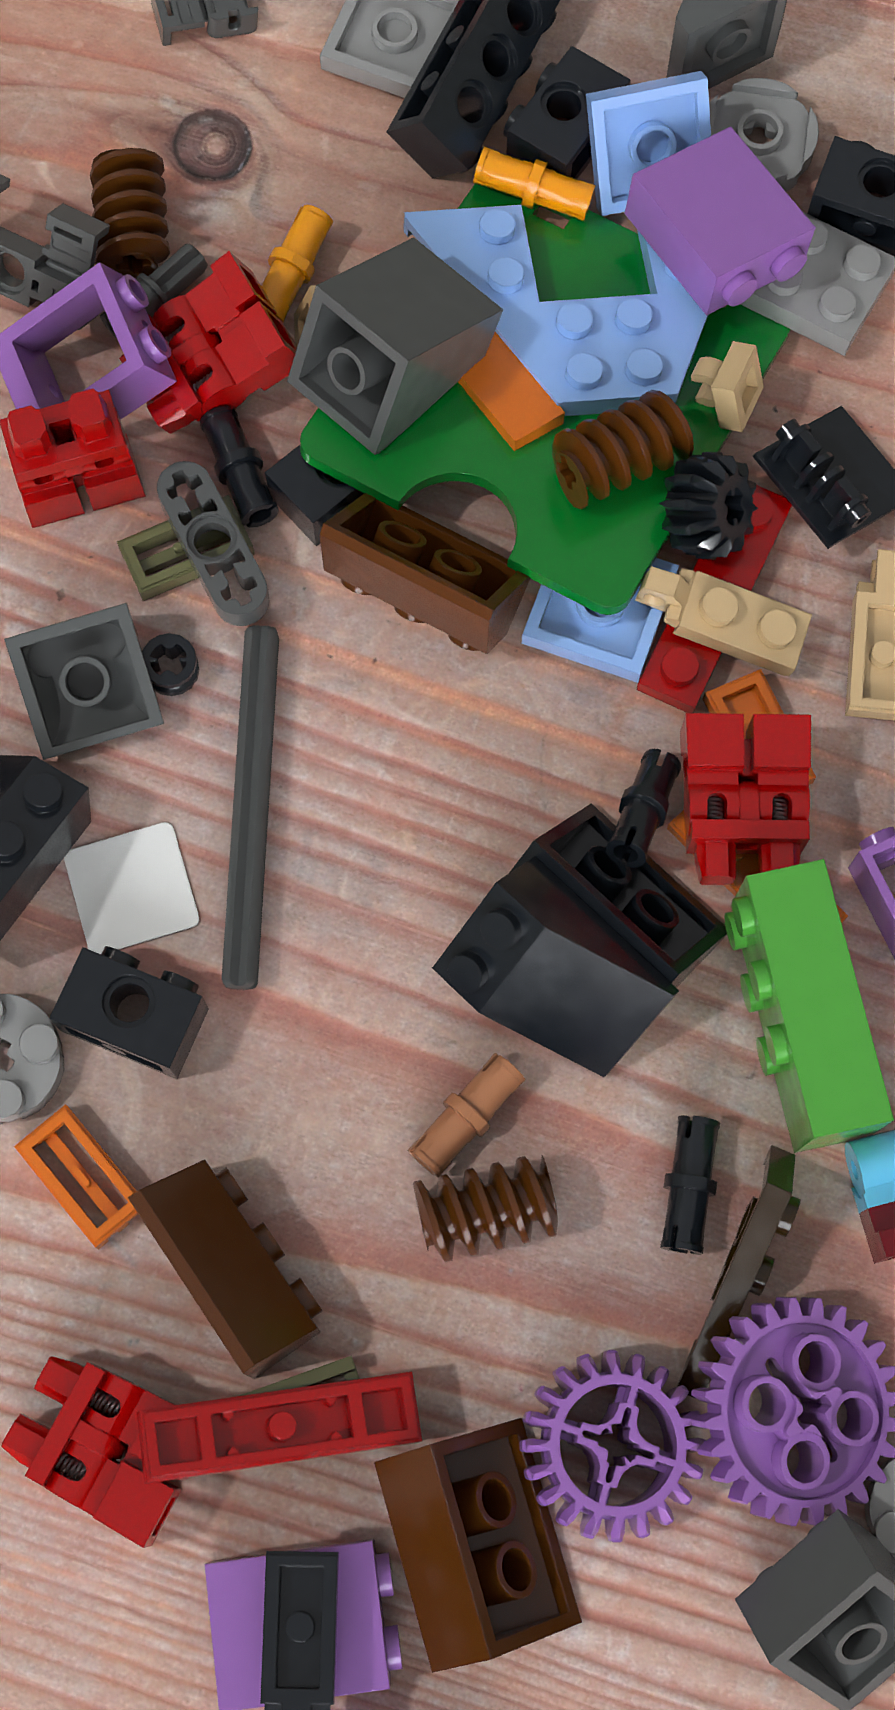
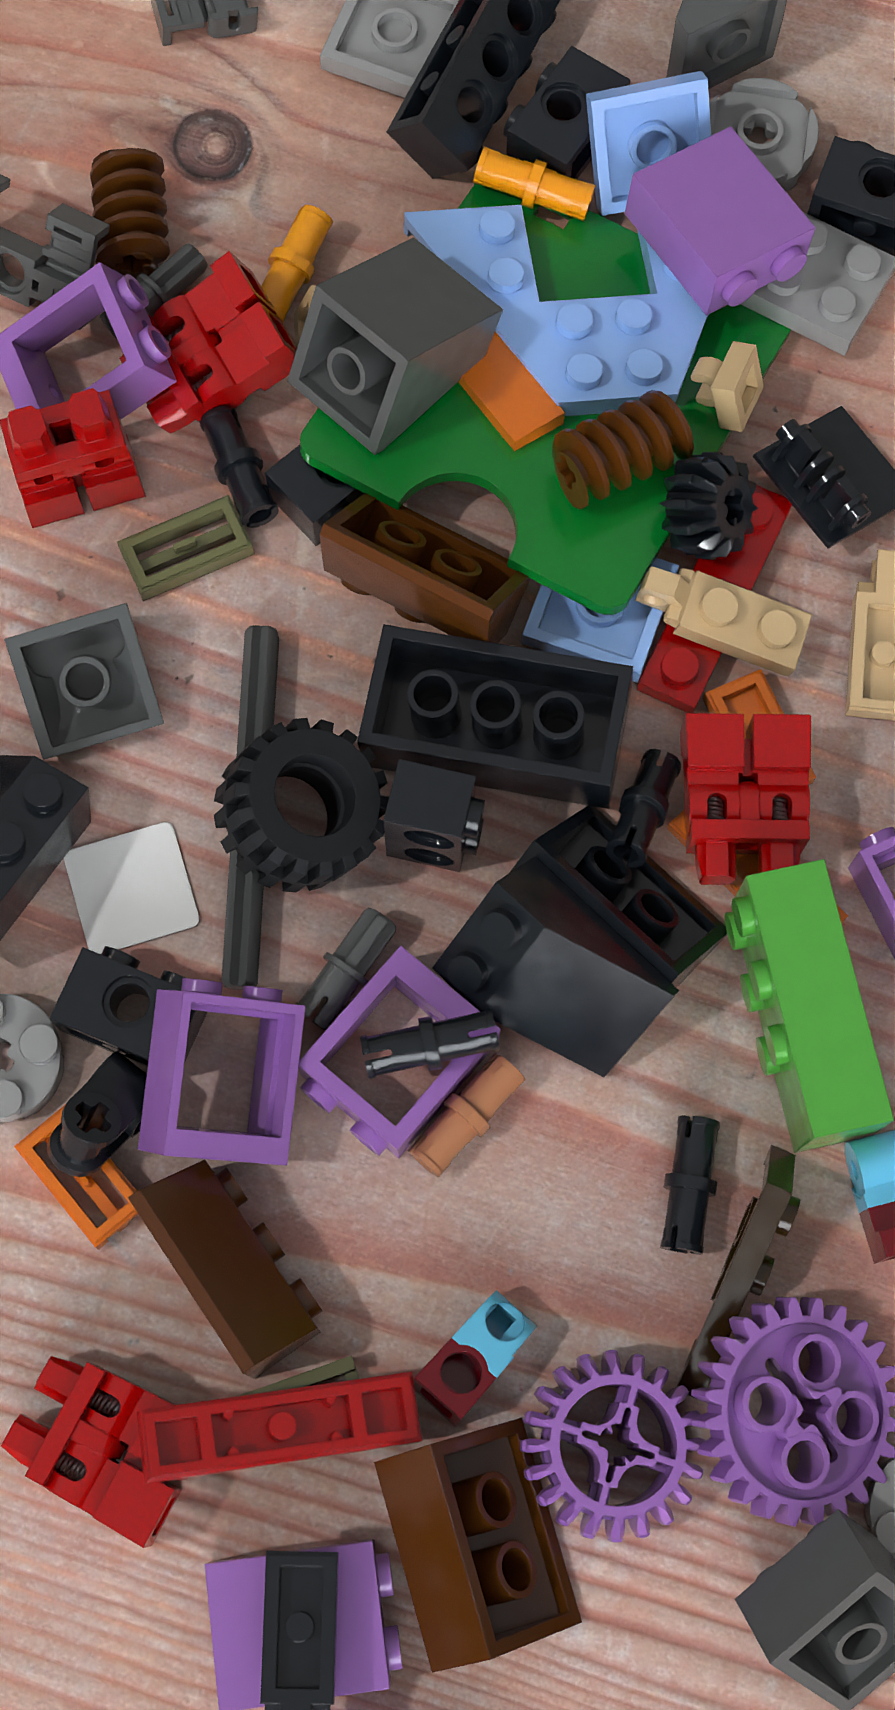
black bush [142,633,200,696] -> none
dark grey beam [157,461,269,626] -> none
reddish brown piece [413,1155,558,1262] -> none
none -> black piece [47,1050,147,1177]
none -> medium lavender window [138,978,305,1166]
none -> black tyre [214,718,389,892]
none -> dark grey axle [296,908,396,1031]
none -> medium lavender window [298,945,501,1159]
none -> black brick [357,624,633,809]
none -> black pin [360,1008,501,1079]
none -> black brick [383,759,485,872]
none -> leg [413,1290,537,1427]

